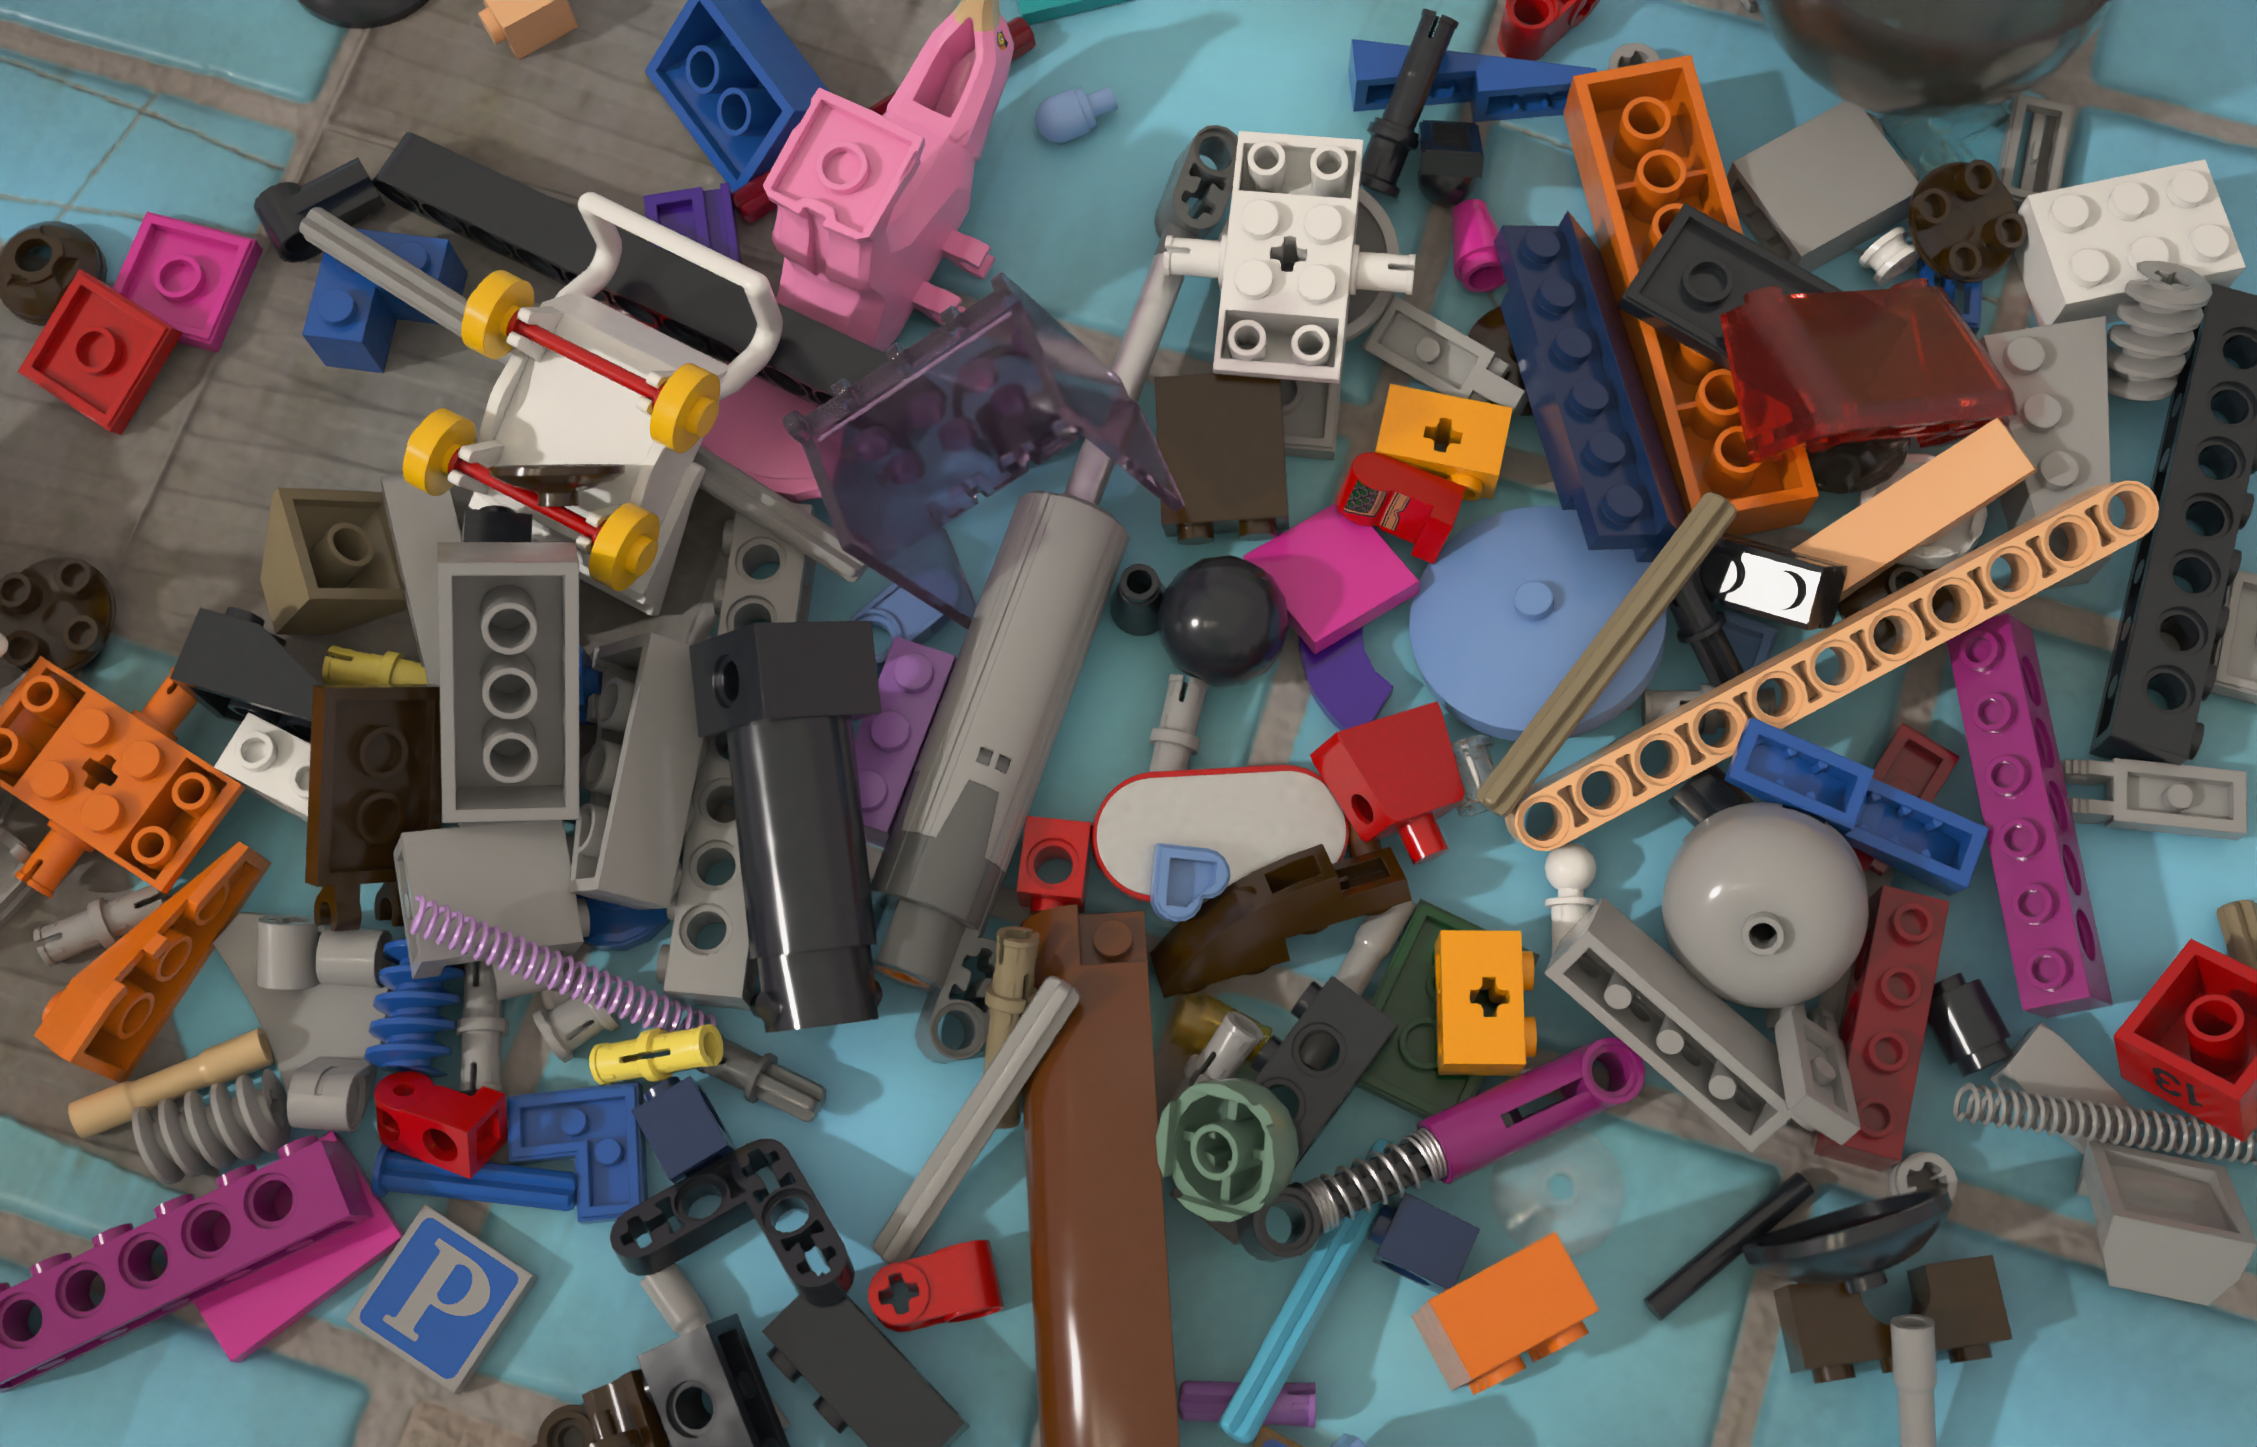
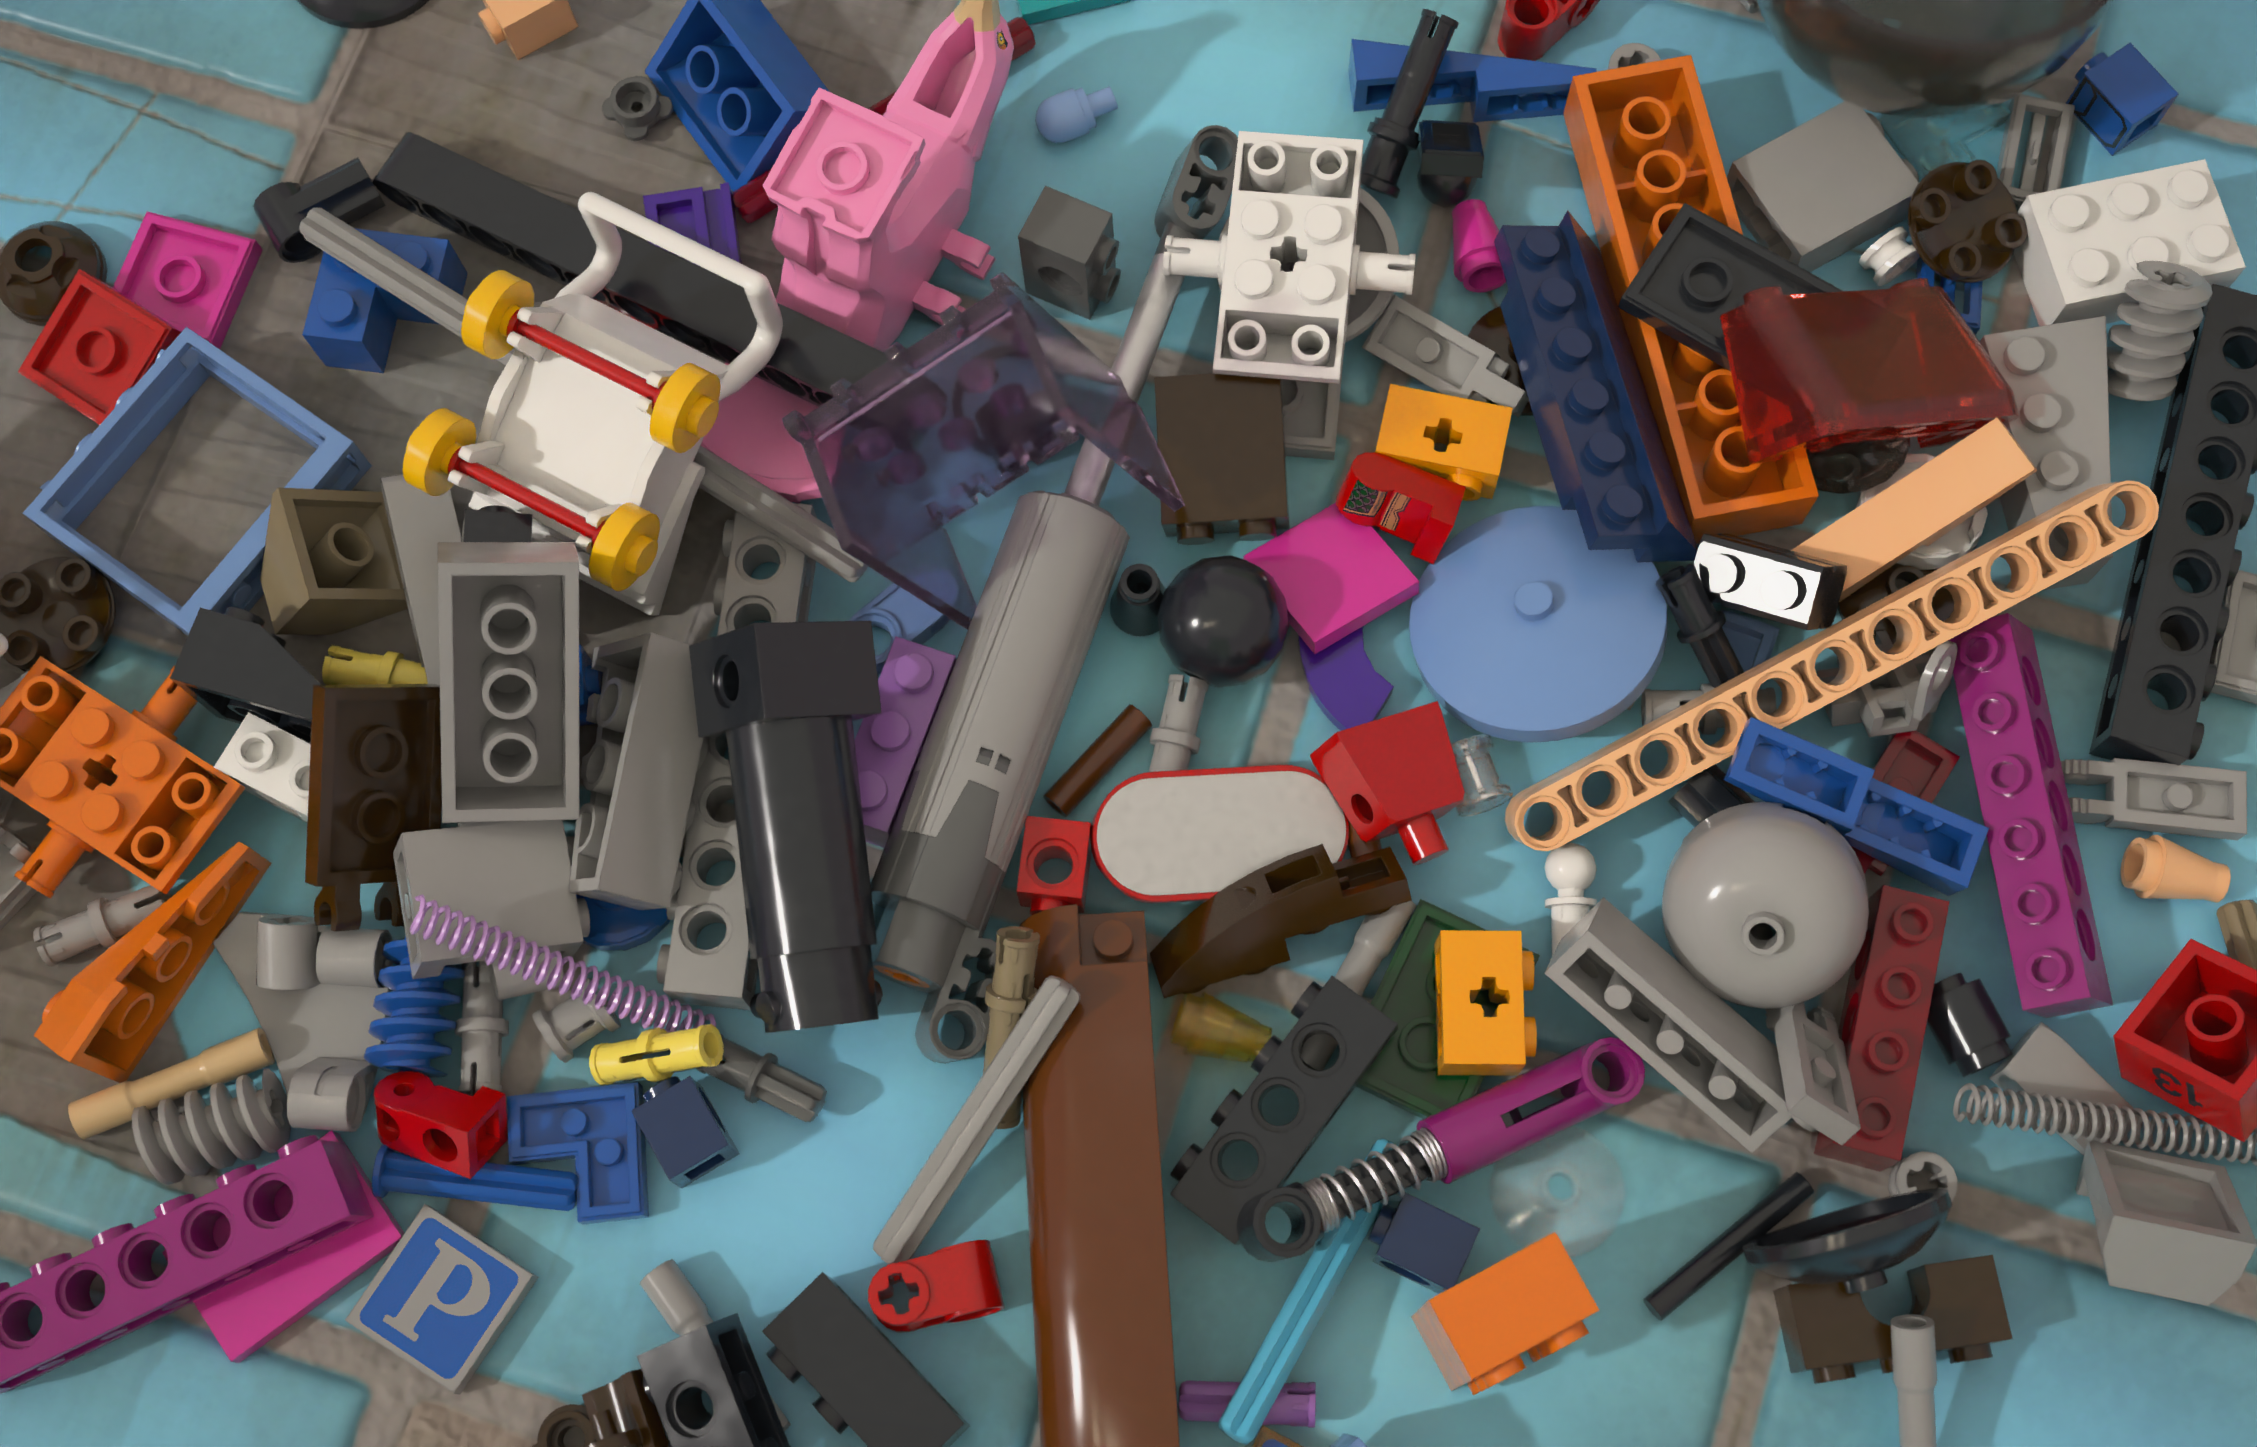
dark brown dish [489,464,625,507] -> none
black beam [610,1139,855,1305] -> none
medium blue tile [1150,843,1230,923] -> none
sand green cylinder [1156,1078,1299,1222] -> none
light grey pin [1158,1011,1264,1124] -> none
dark tan axle [1476,492,1737,818] -> none
none -> medium blue window [22,326,372,636]
none -> dark grey plate [602,76,673,141]
none -> dark grey brick [1018,186,1121,320]
none -> reddish brown piece [1043,704,1152,818]
none -> light grey piece [1817,630,1957,737]
none -> blue brick [2066,42,2179,156]
none -> light nougat cone [2120,835,2231,903]

